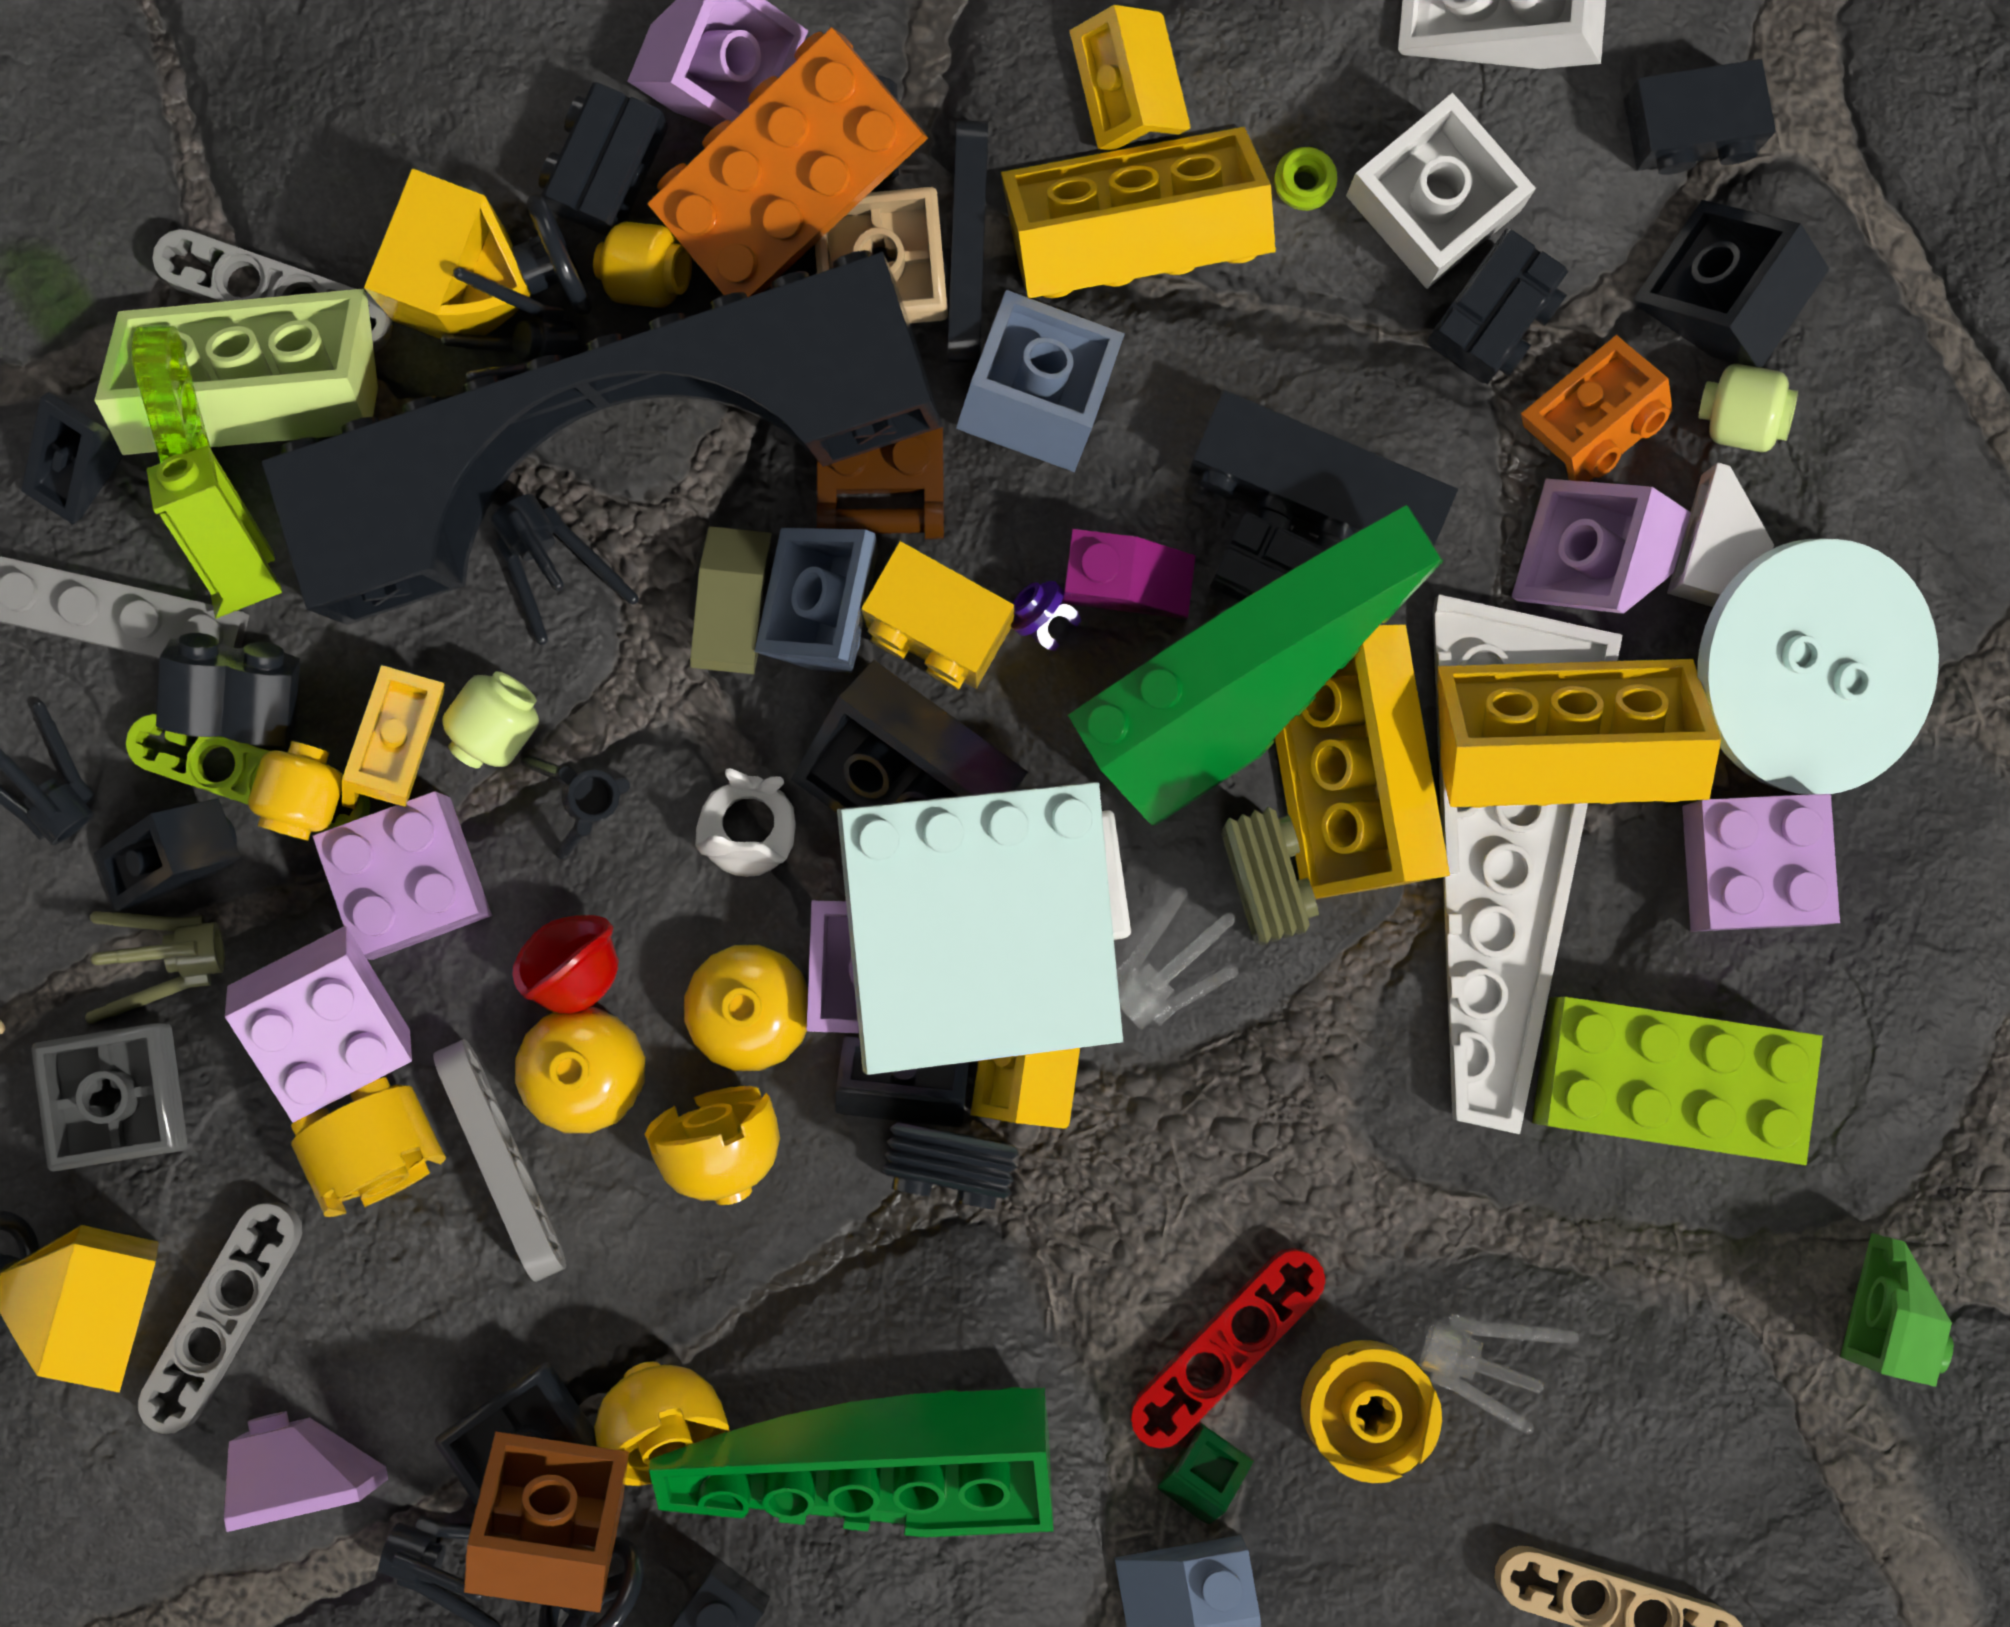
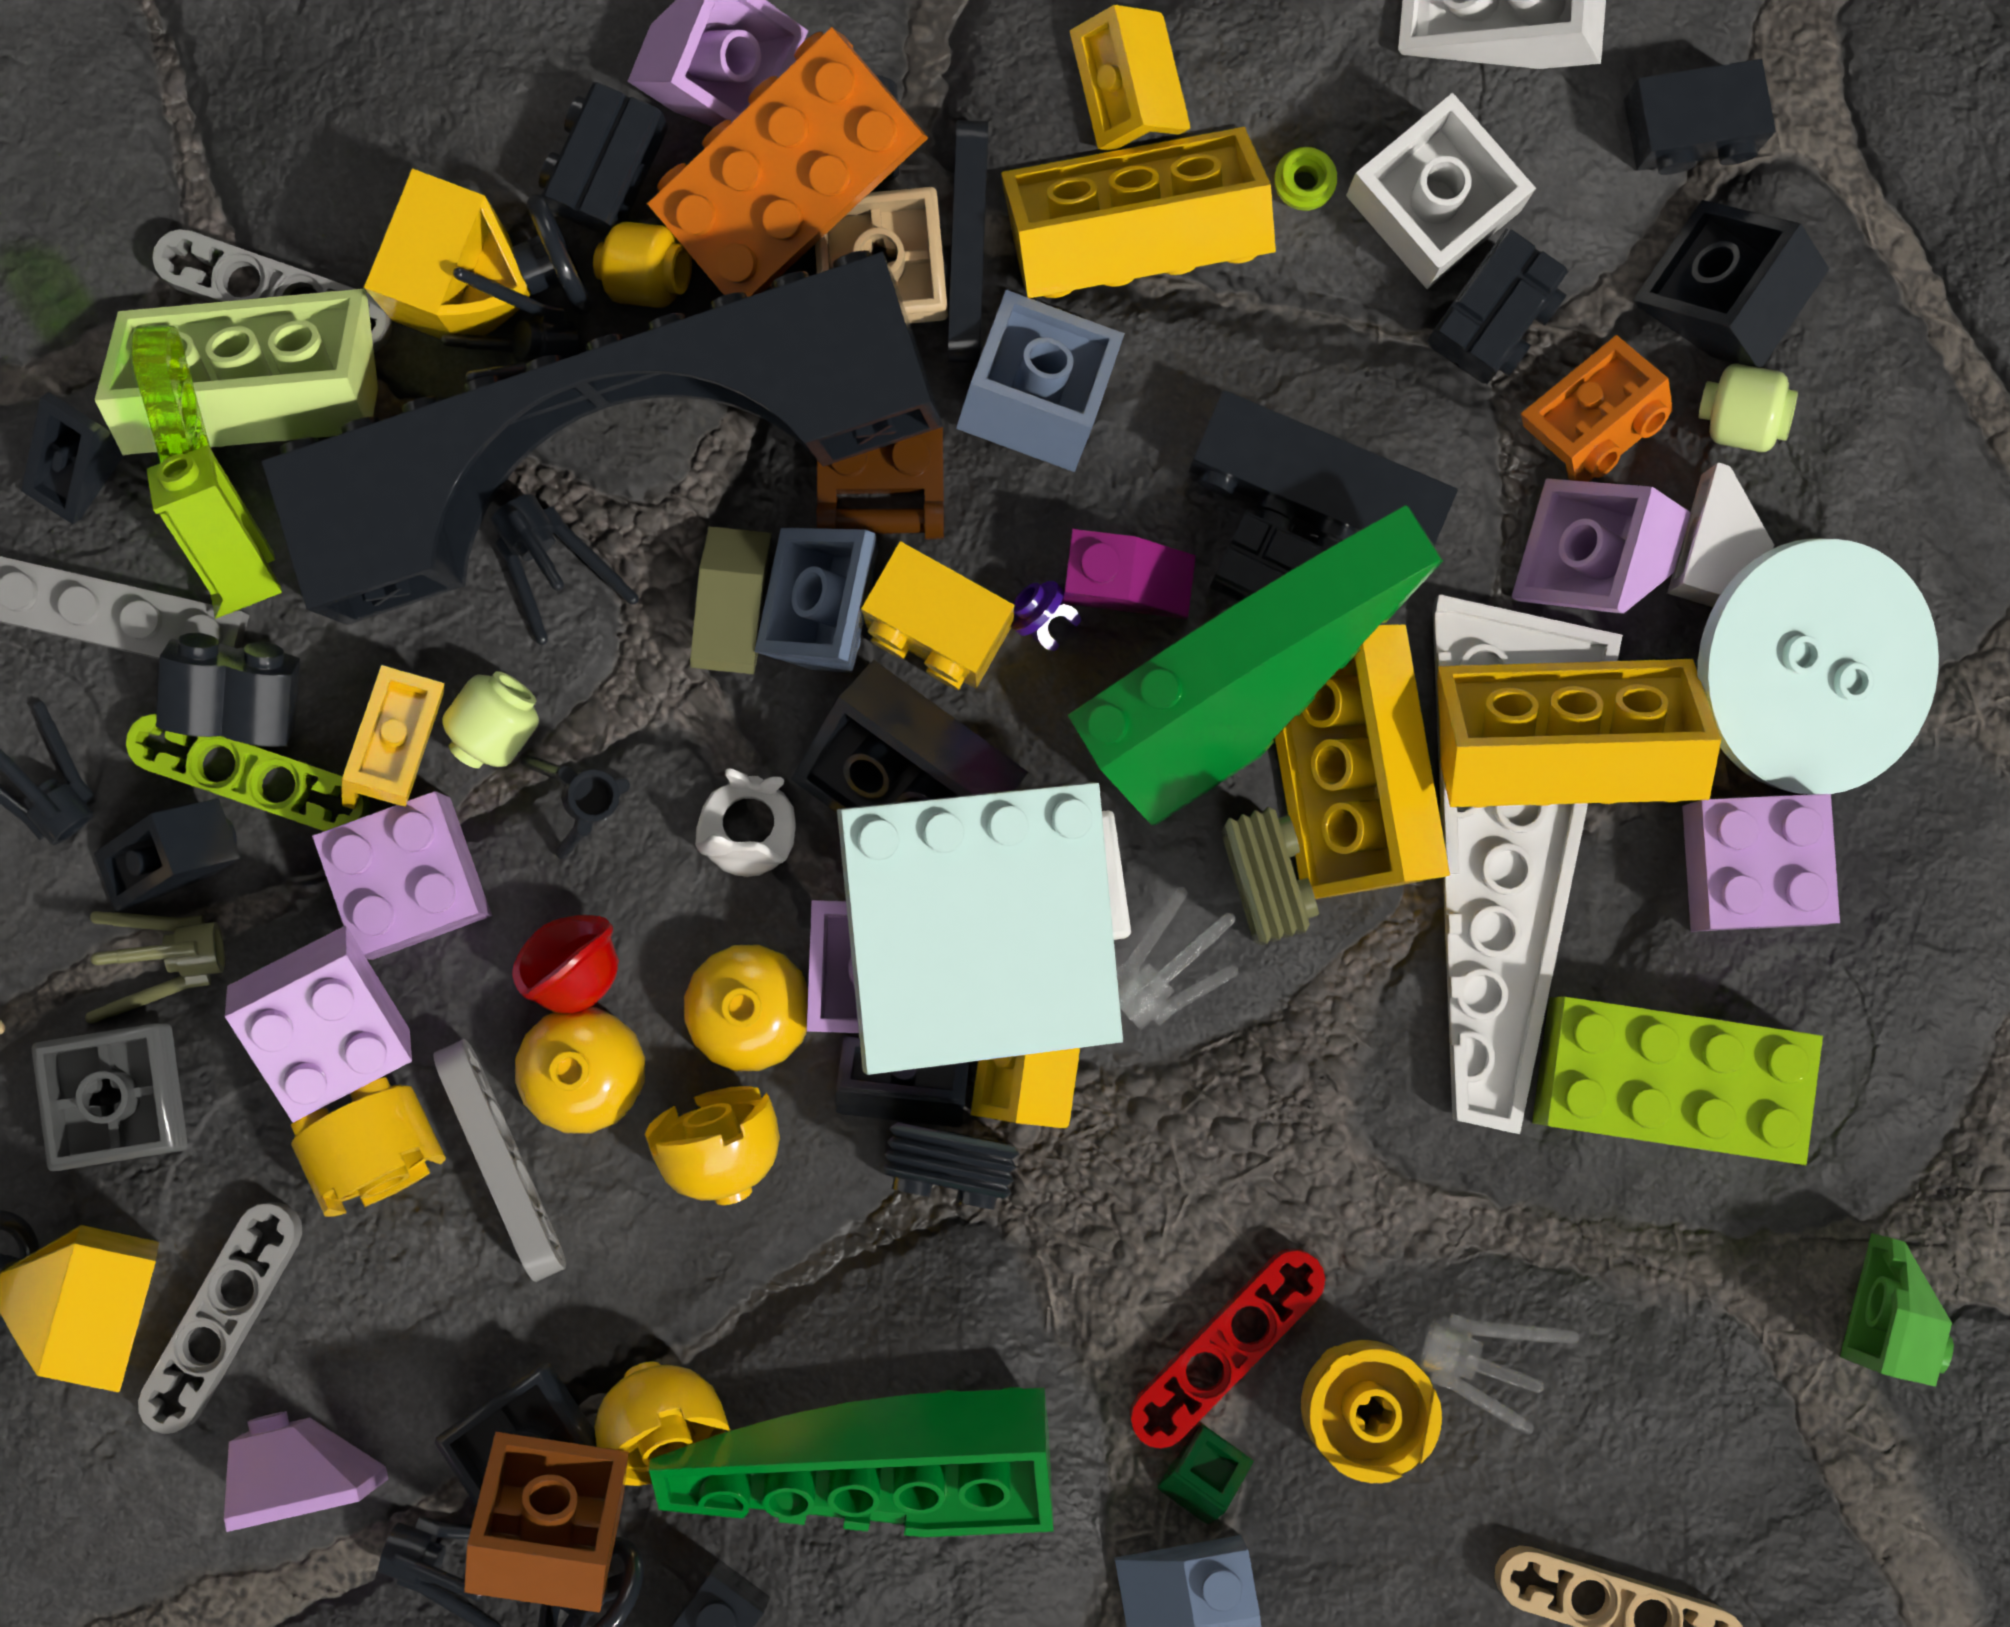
yellow head [248,741,343,841] -> none

